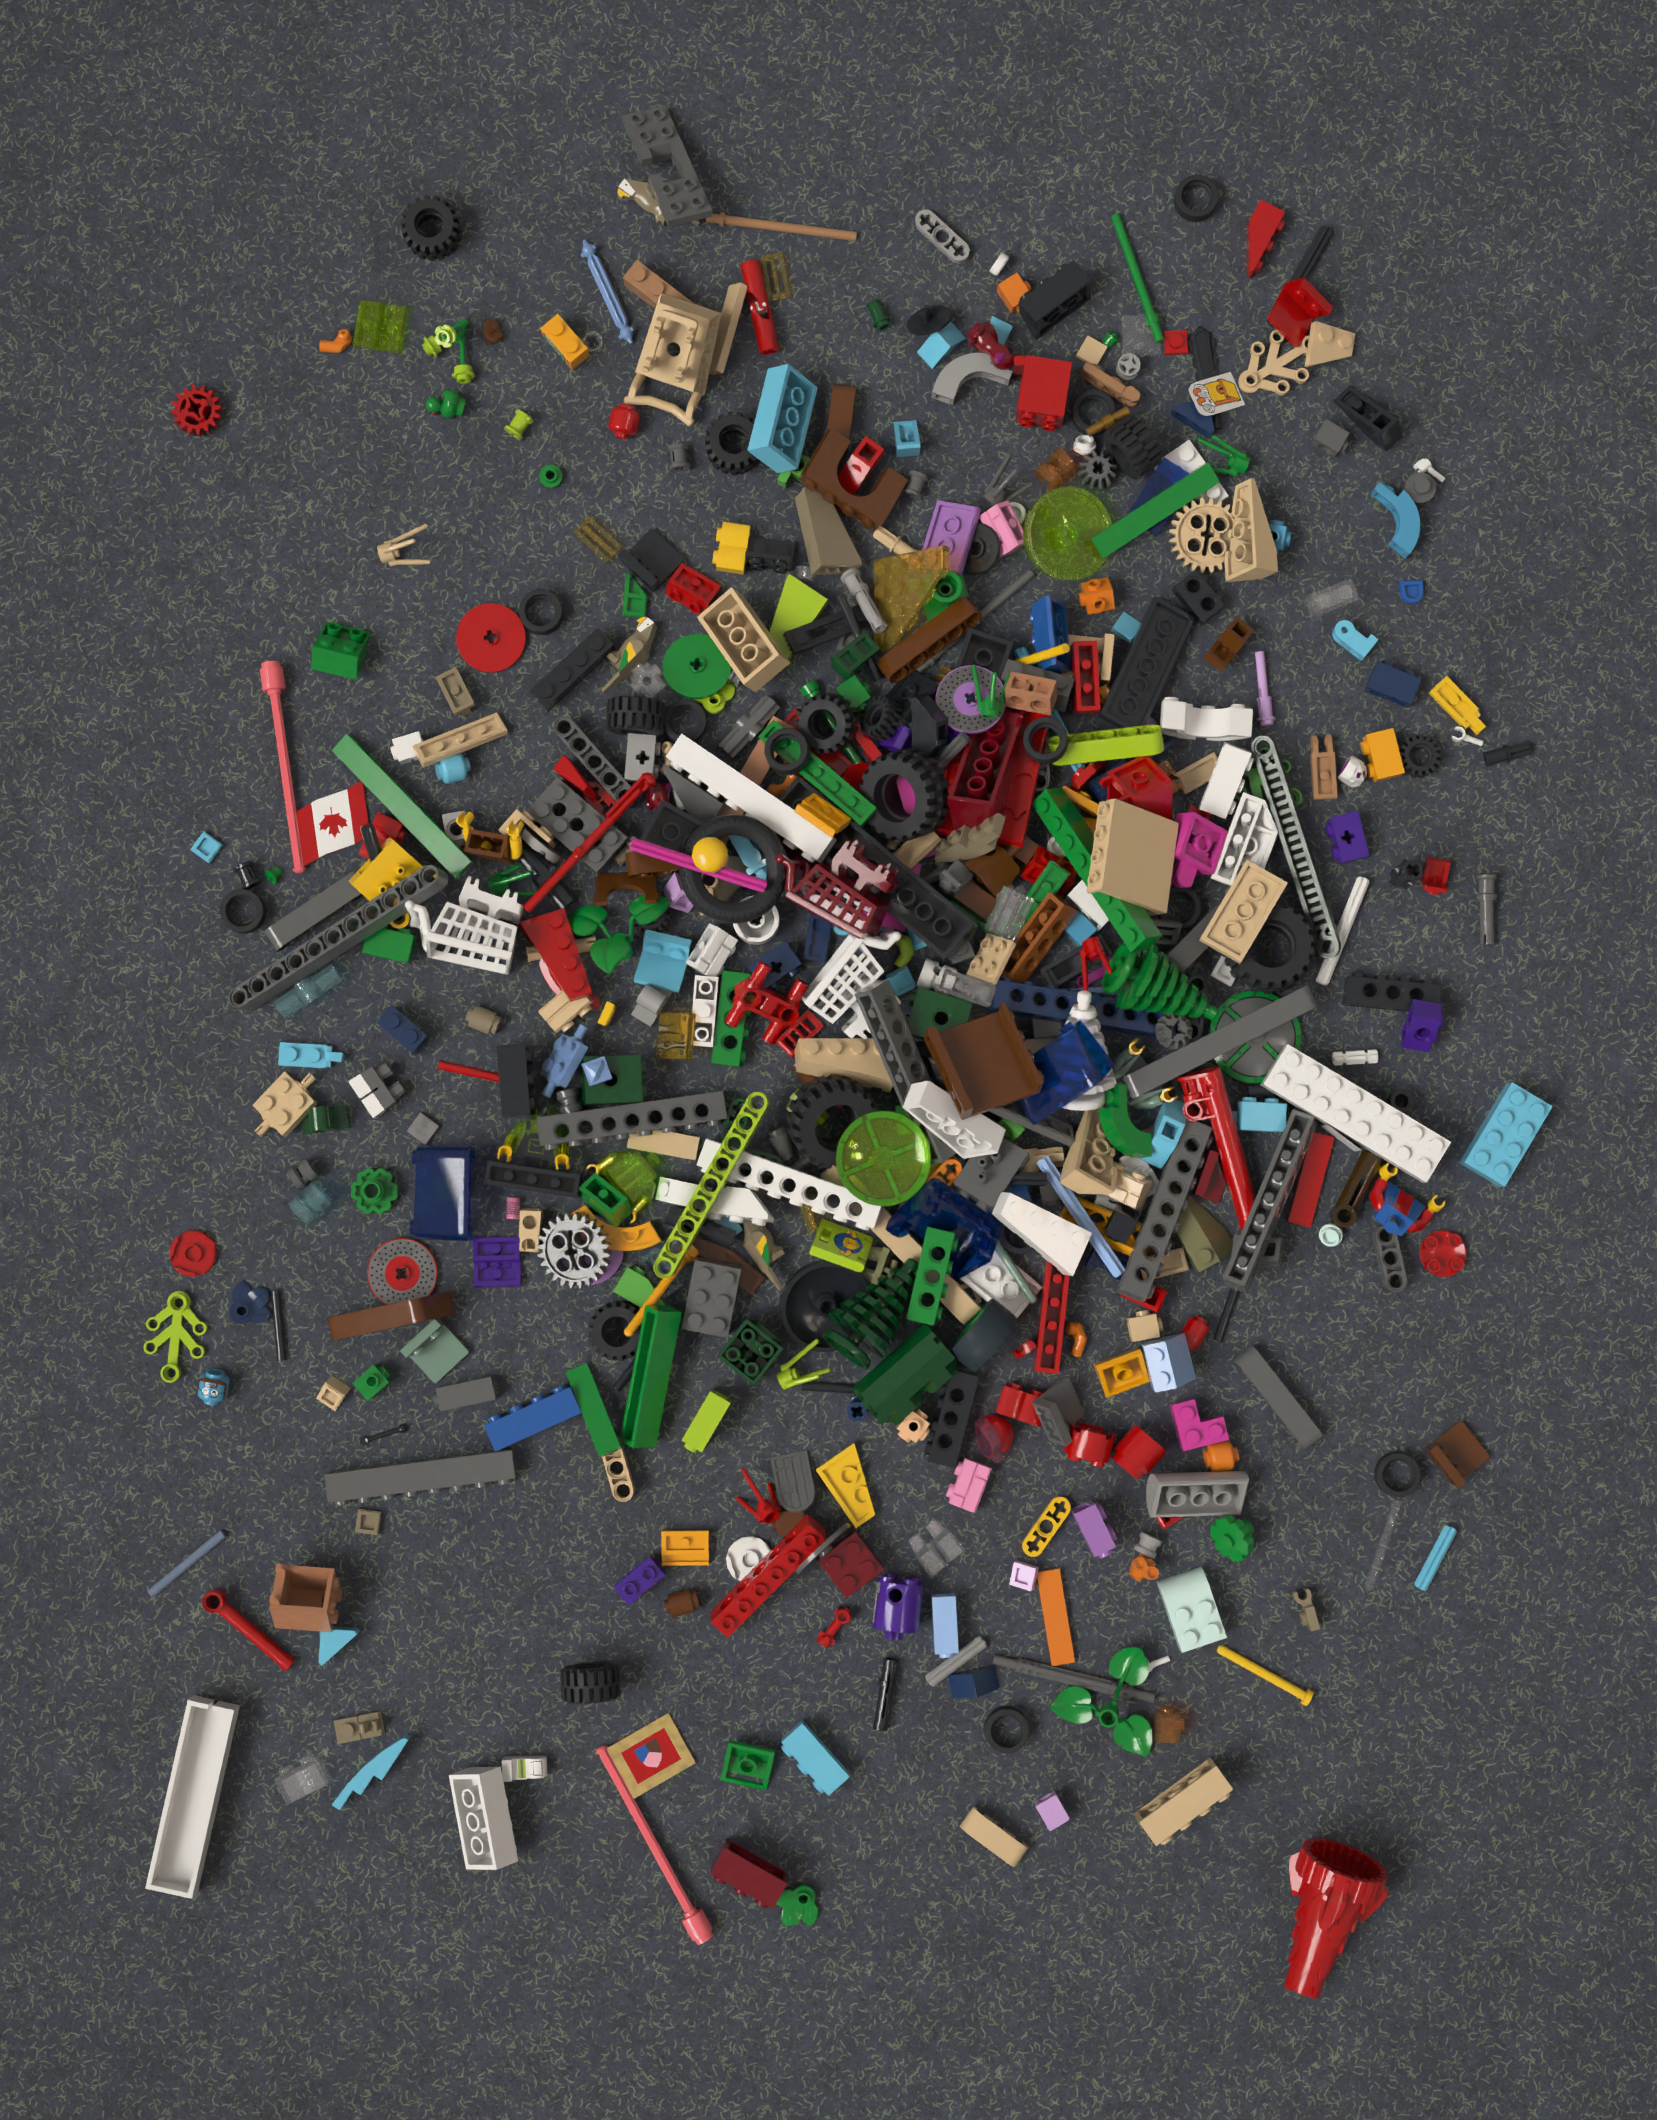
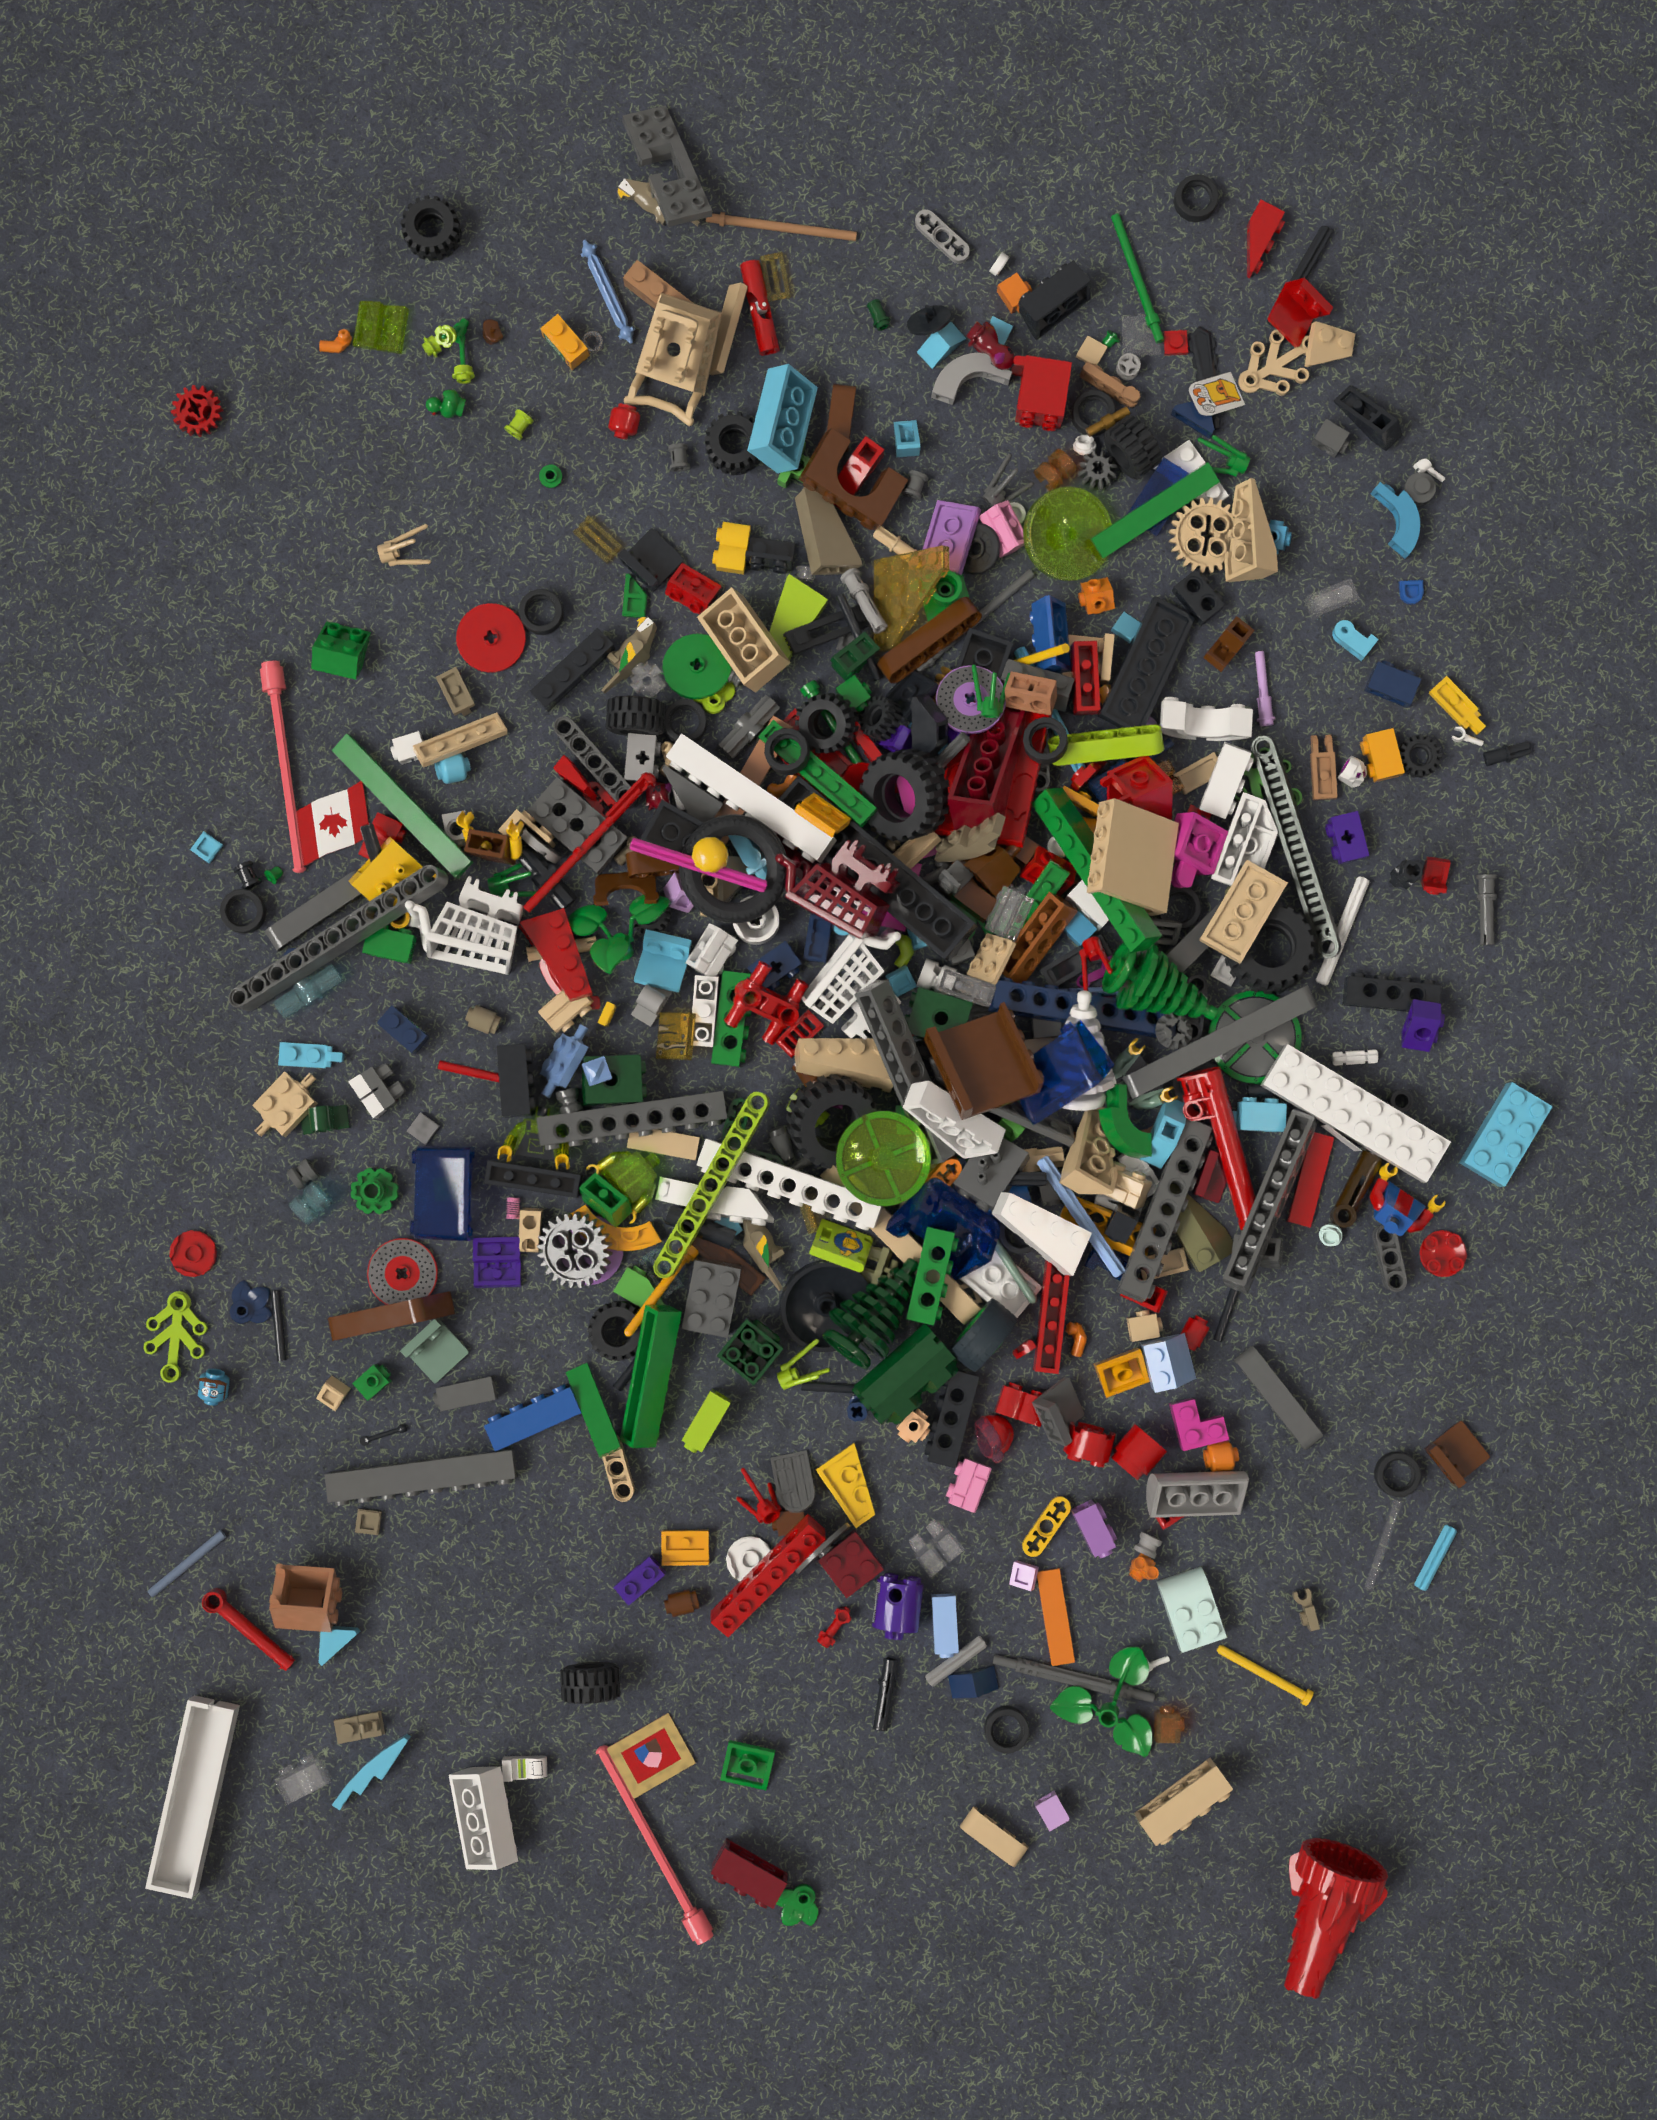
medium azure brick [781,1720,850,1796] -> none
green plant [1210,1514,1254,1562] -> none

